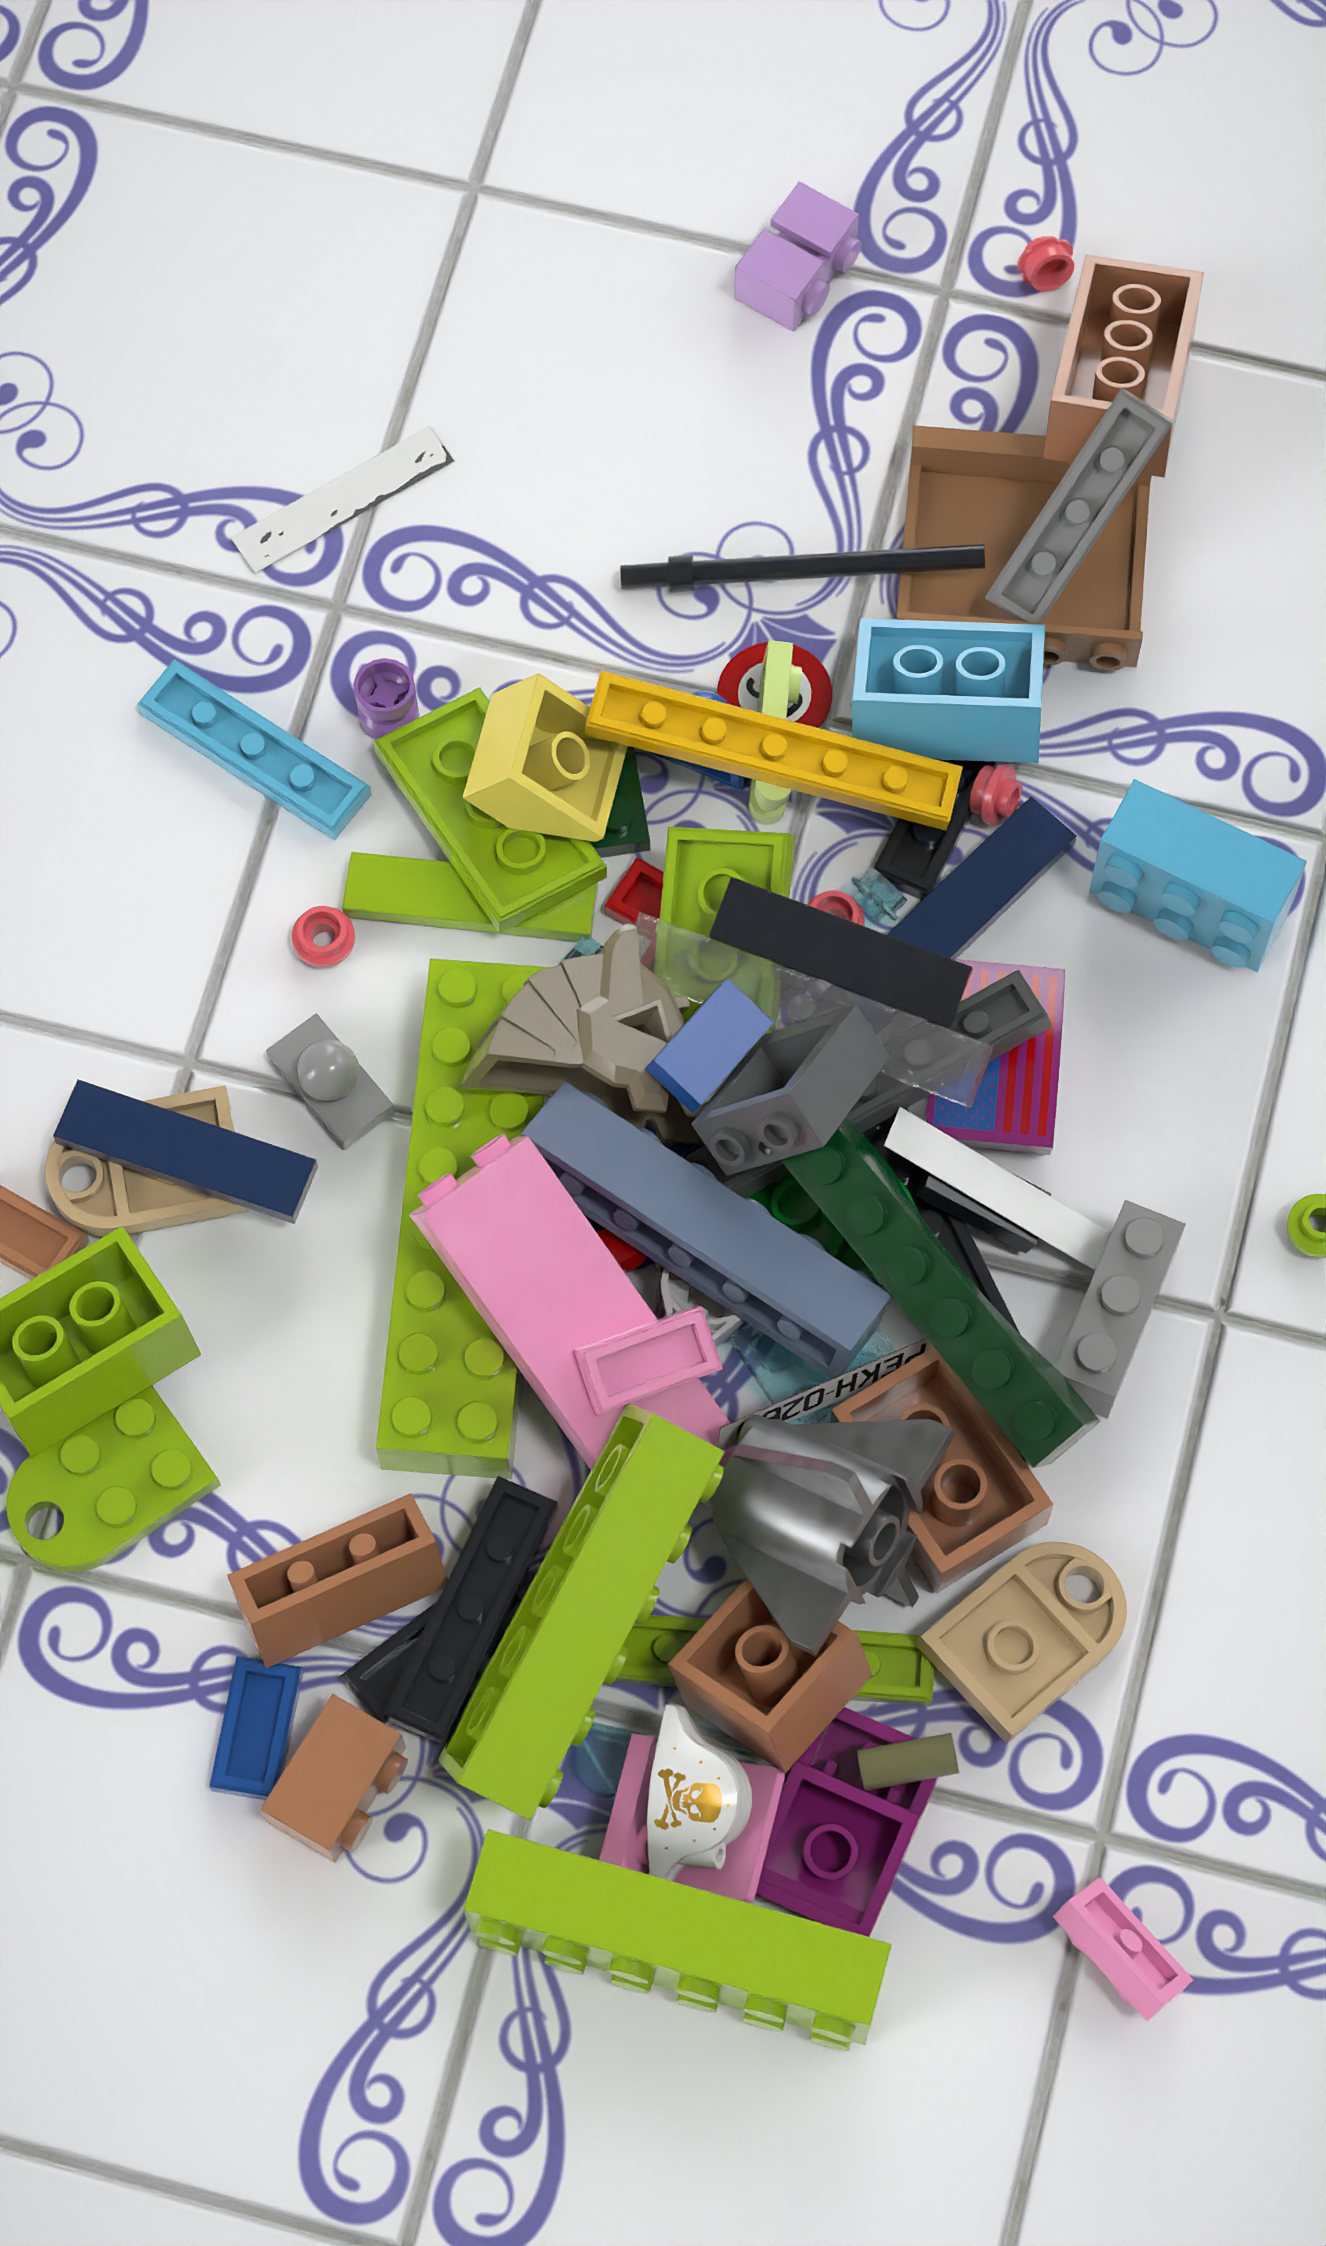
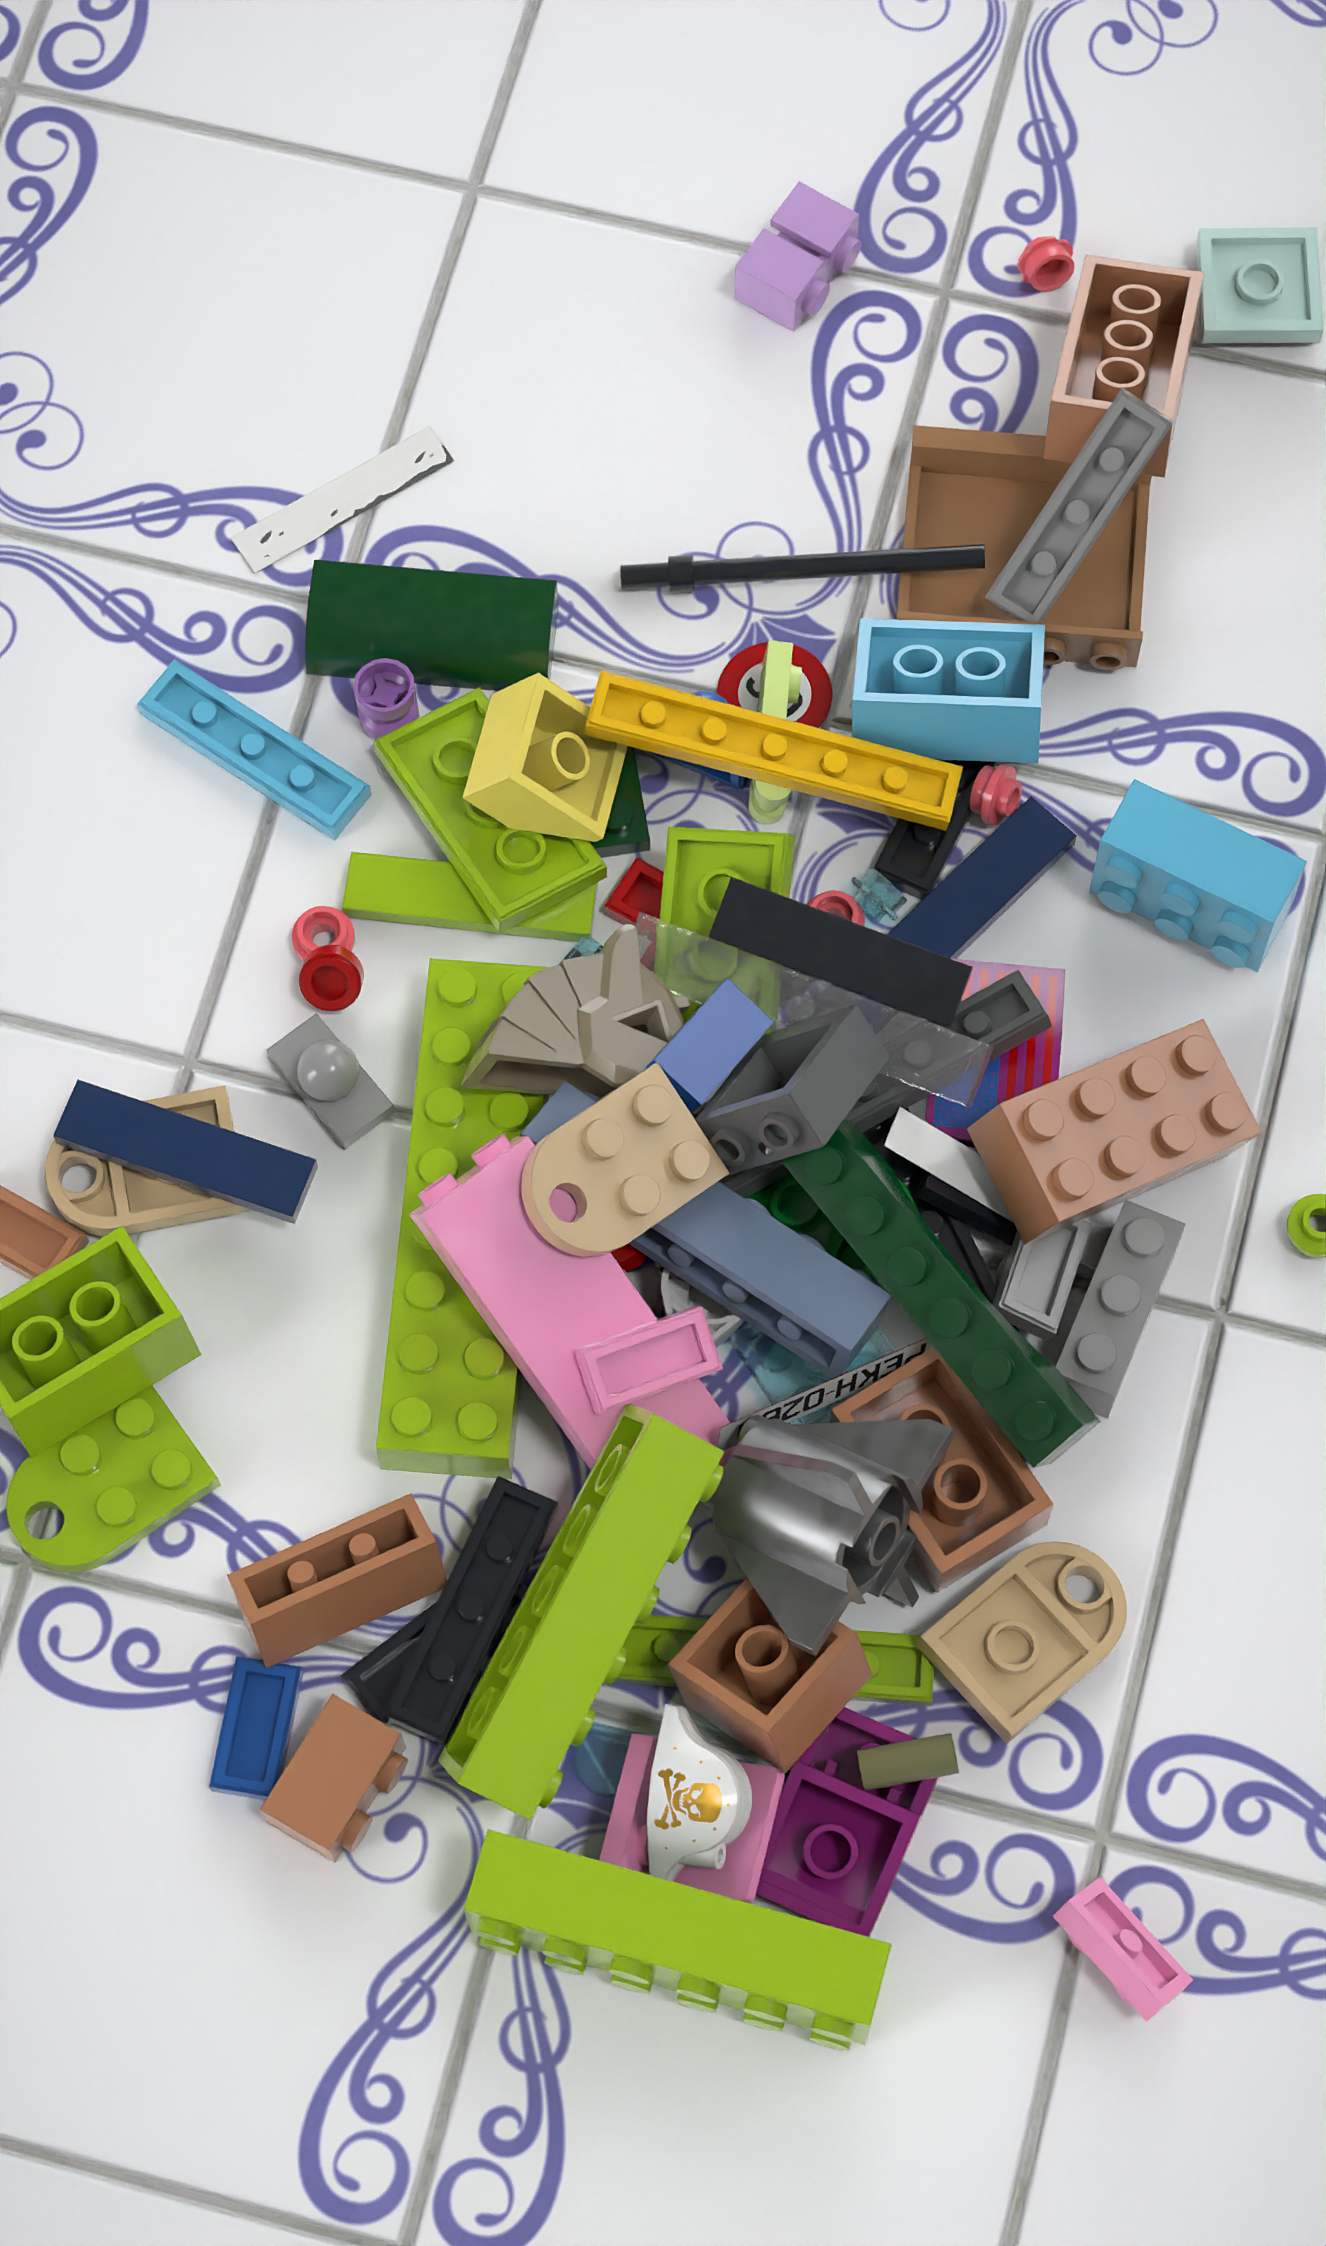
none -> red tile [299,945,364,1011]
none -> dark green brick [305,559,559,691]
none -> tan plate [521,1062,729,1257]
none -> nougat brick [967,1019,1262,1245]
none -> light grey tile [992,1220,1092,1341]
none -> light aqua plate [1196,227,1324,343]

